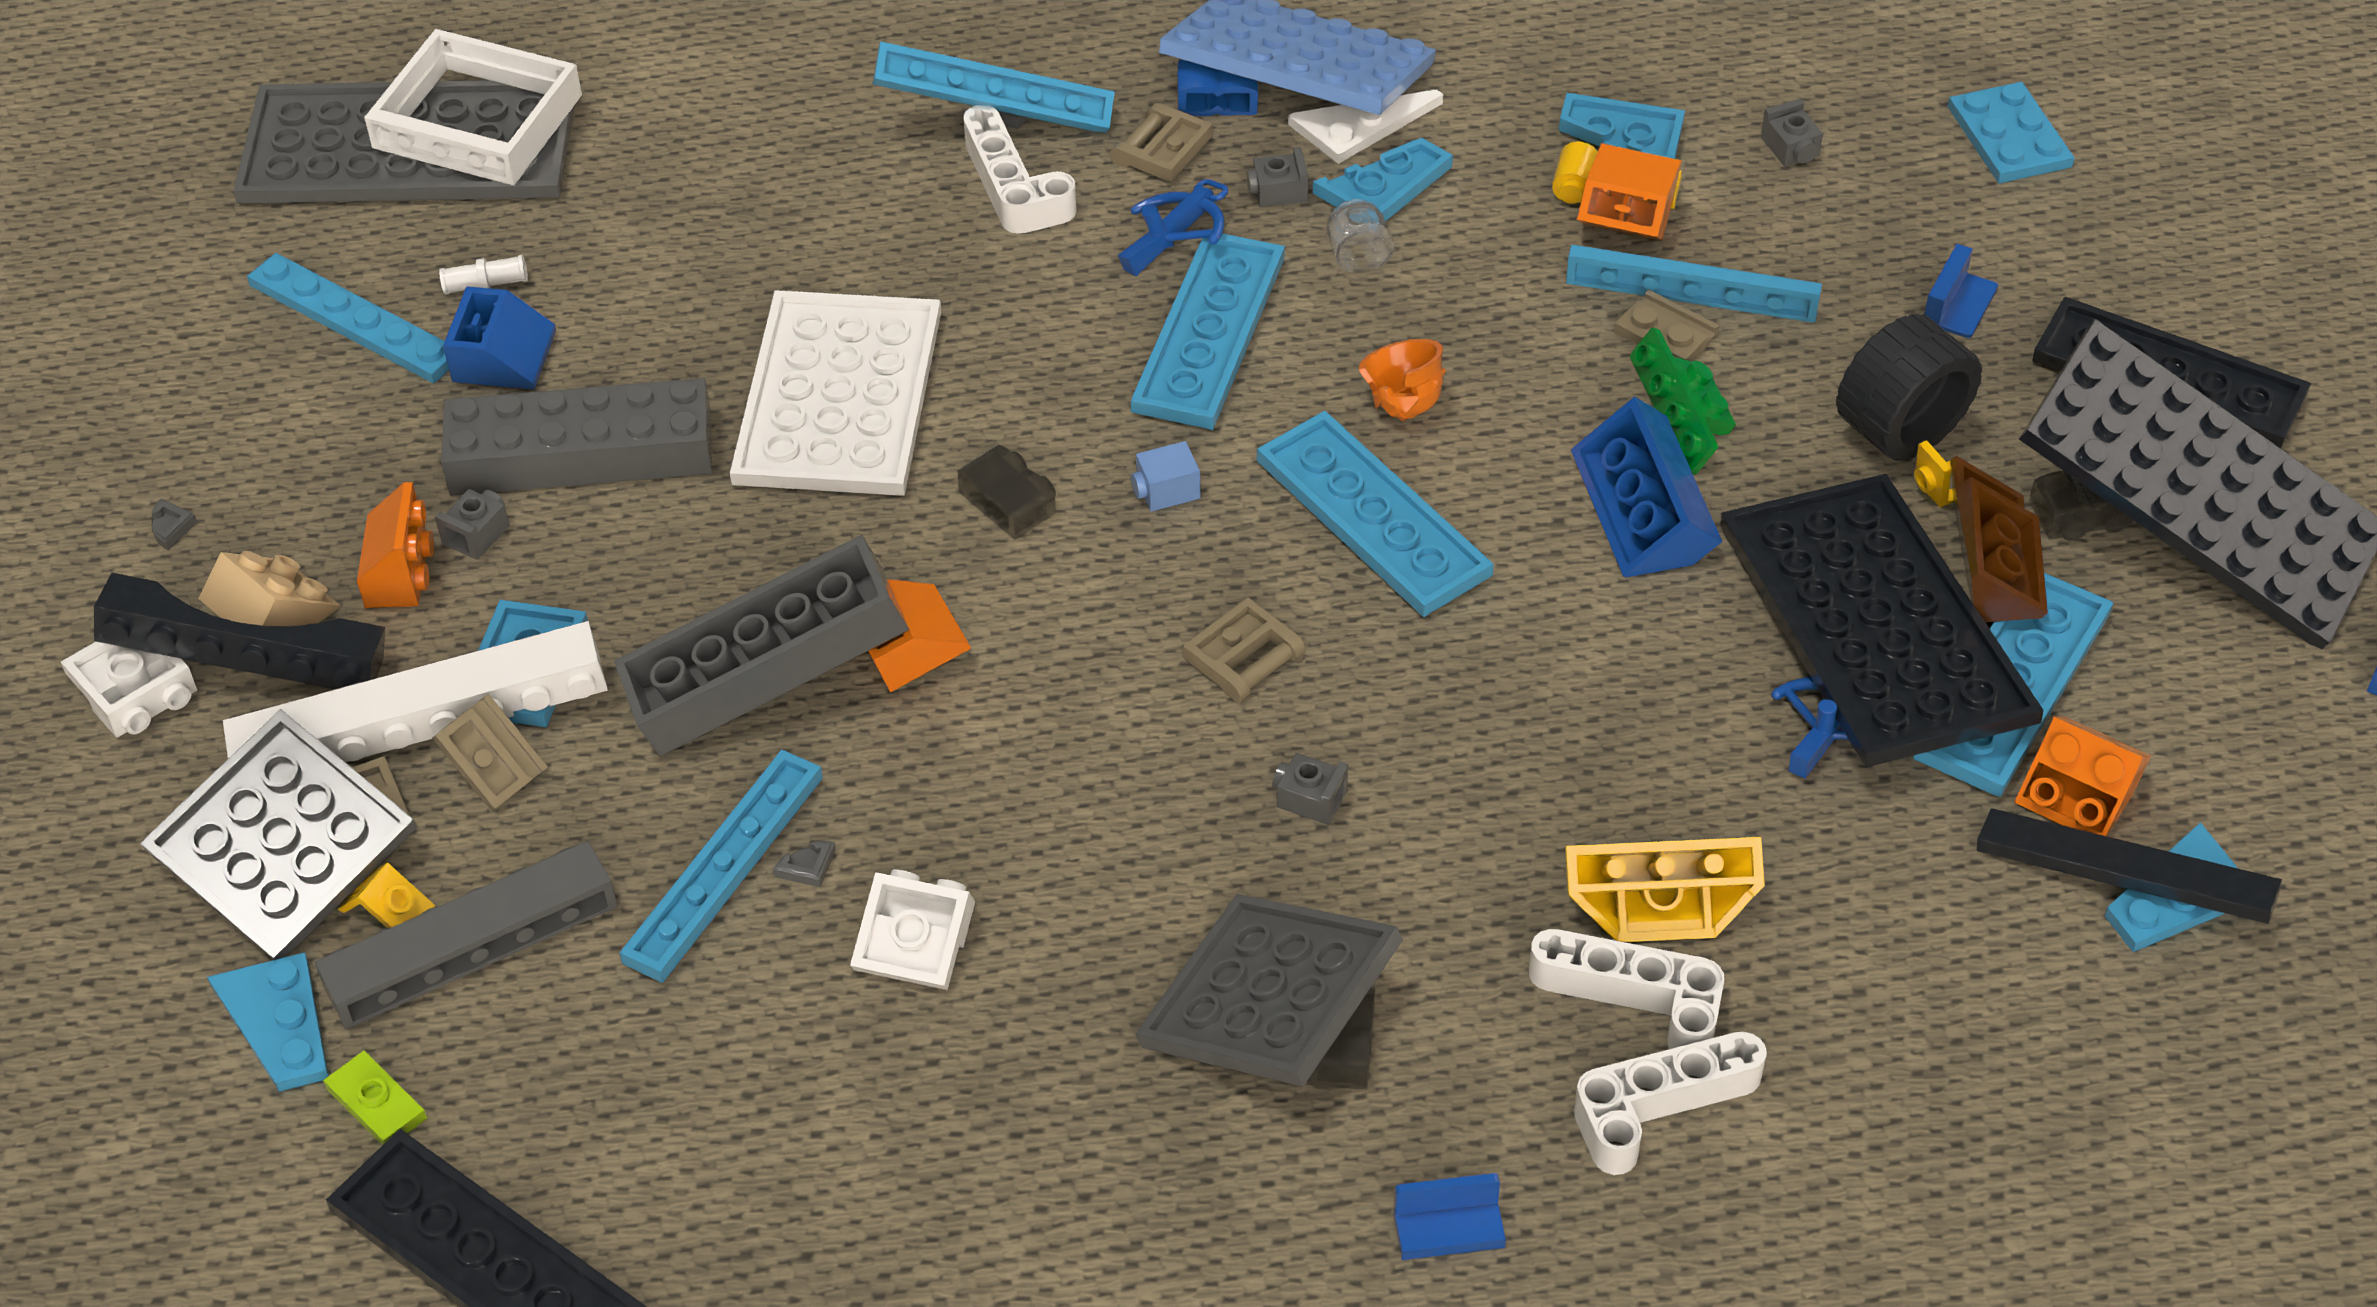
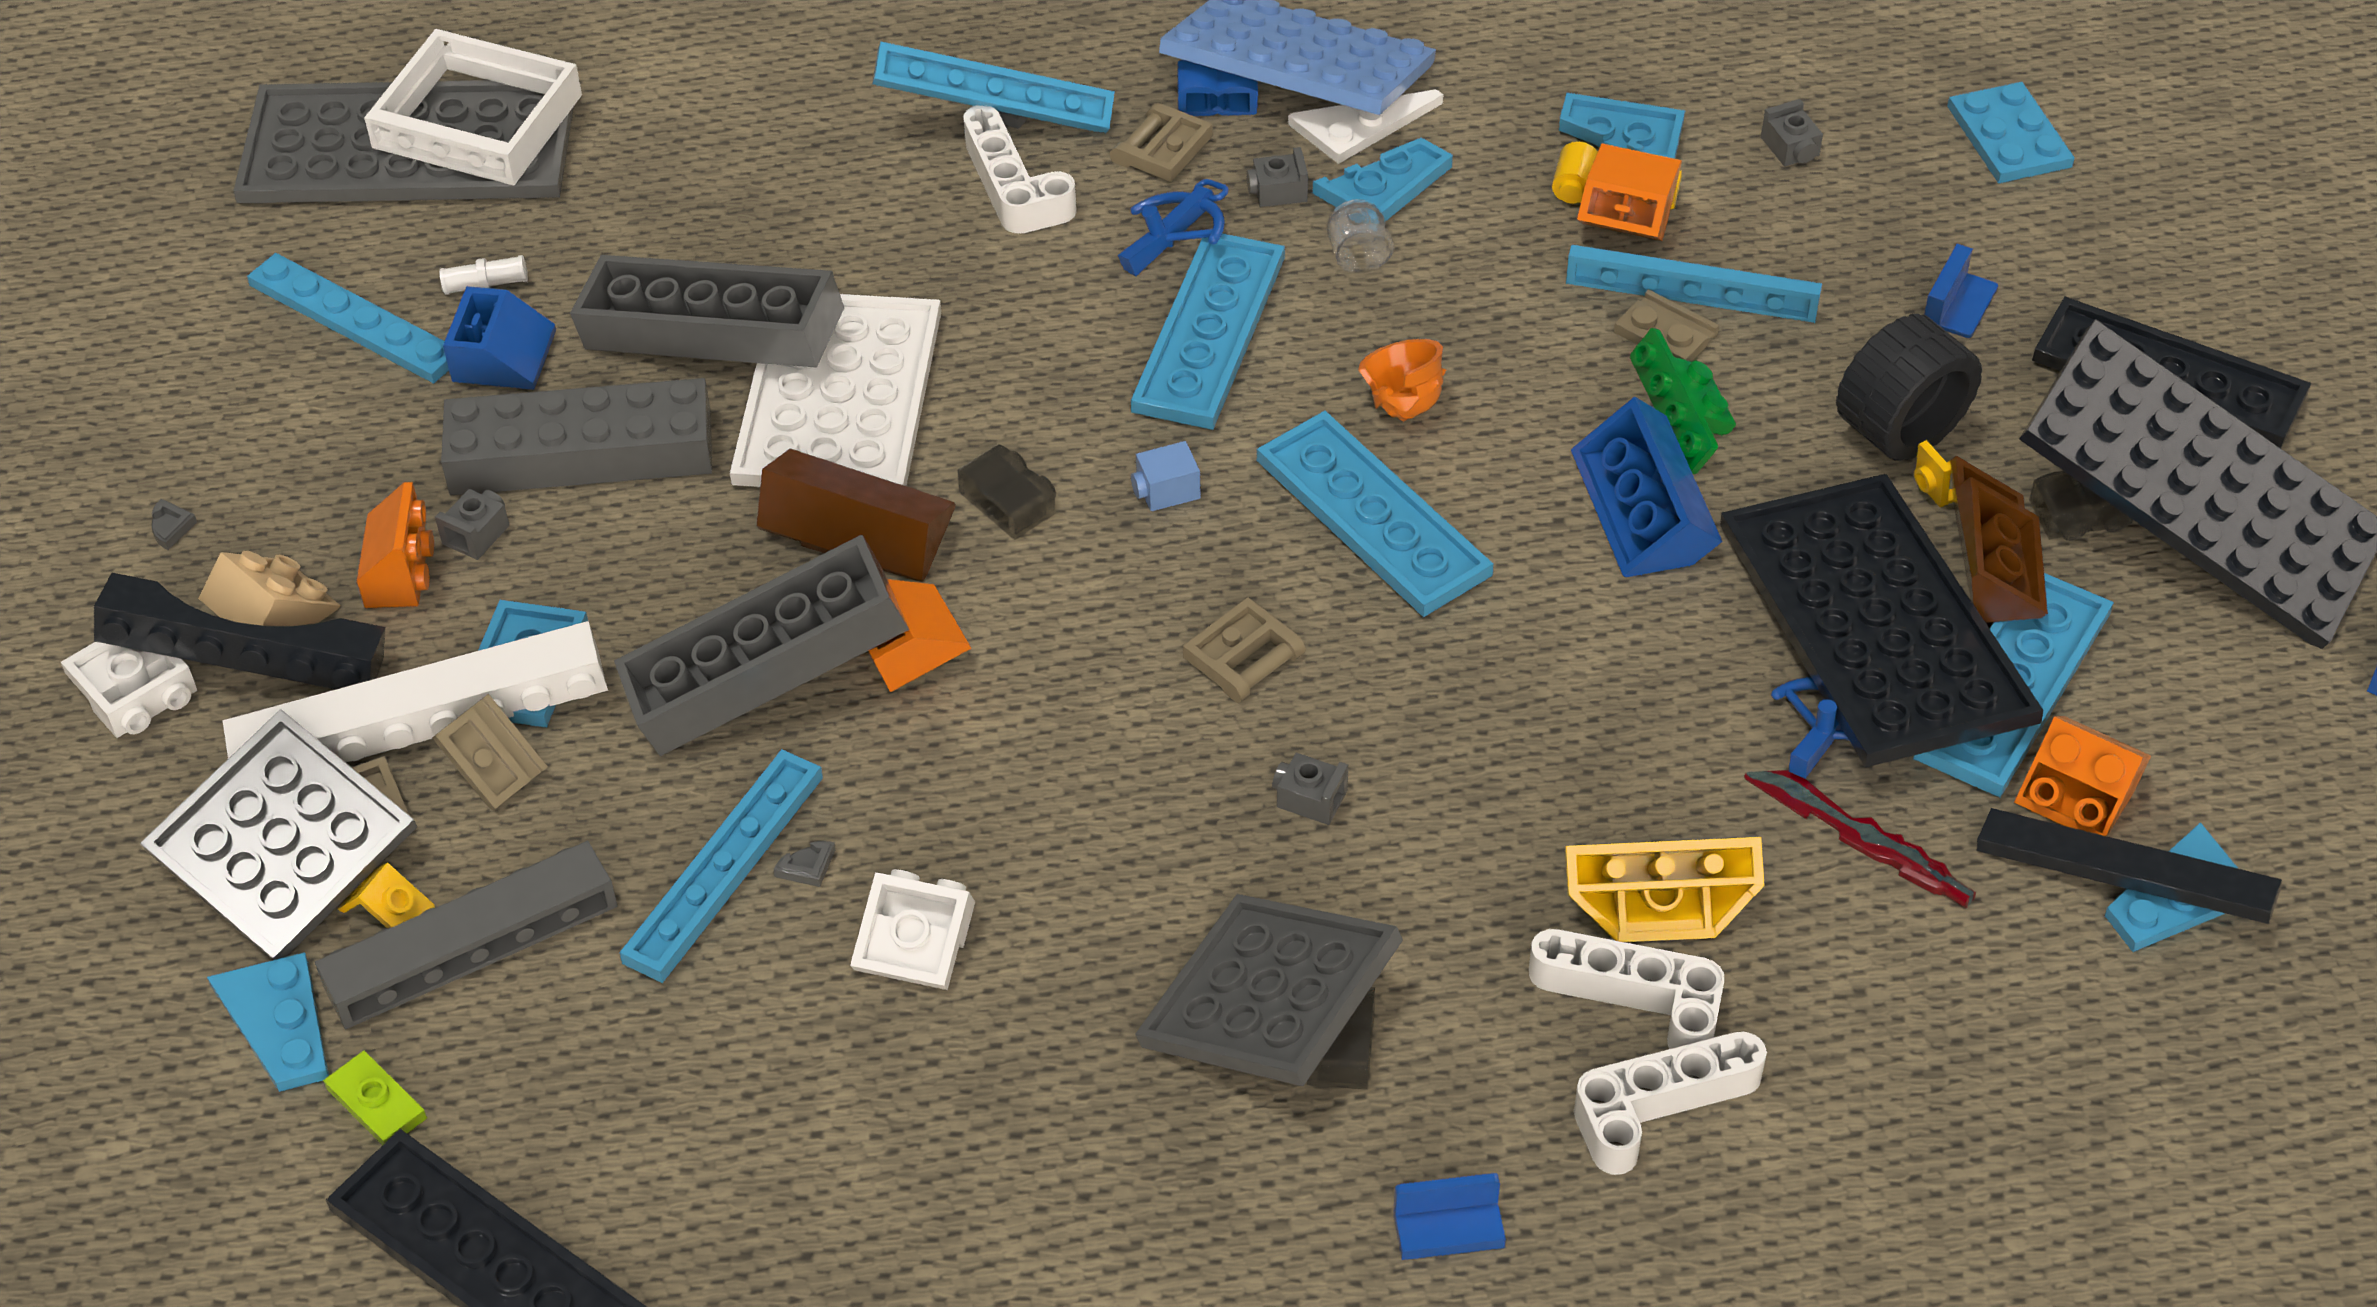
none -> dark grey brick [570,255,844,368]
none -> reddish brown slope [757,448,956,582]
none -> dark red sword [1744,770,1976,908]

